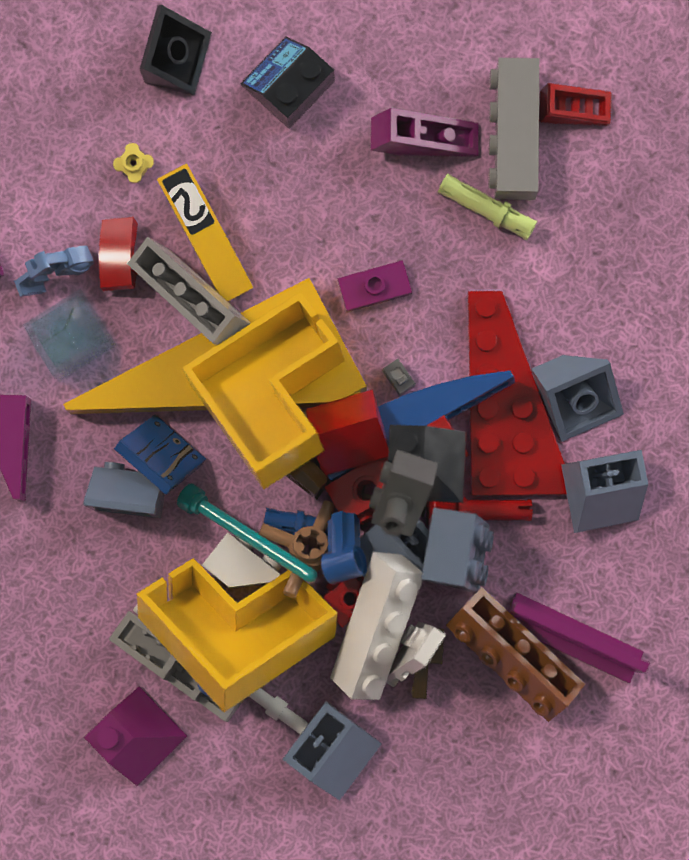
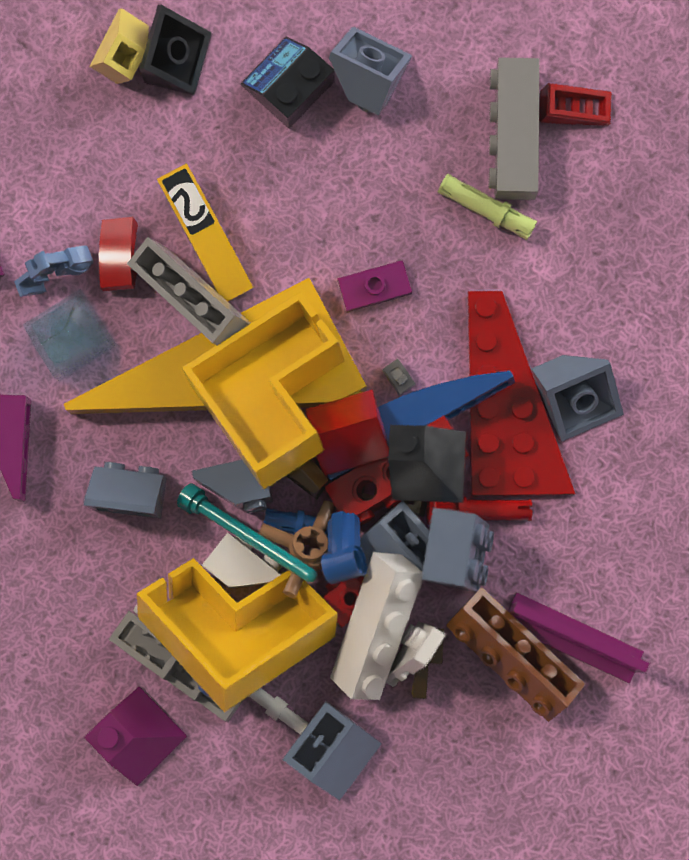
light yellow plate [113,143,154,183] -> none
blue tile [114,414,206,495] -> none
dark grey brick [369,450,438,537] -> none
magenta slope [370,108,479,157] -> none
sand blue slope [561,450,648,533] -> none
none -> light yellow slope [89,8,149,84]
none -> sand blue slope [192,460,273,514]
none -> sand blue slope [329,26,412,115]

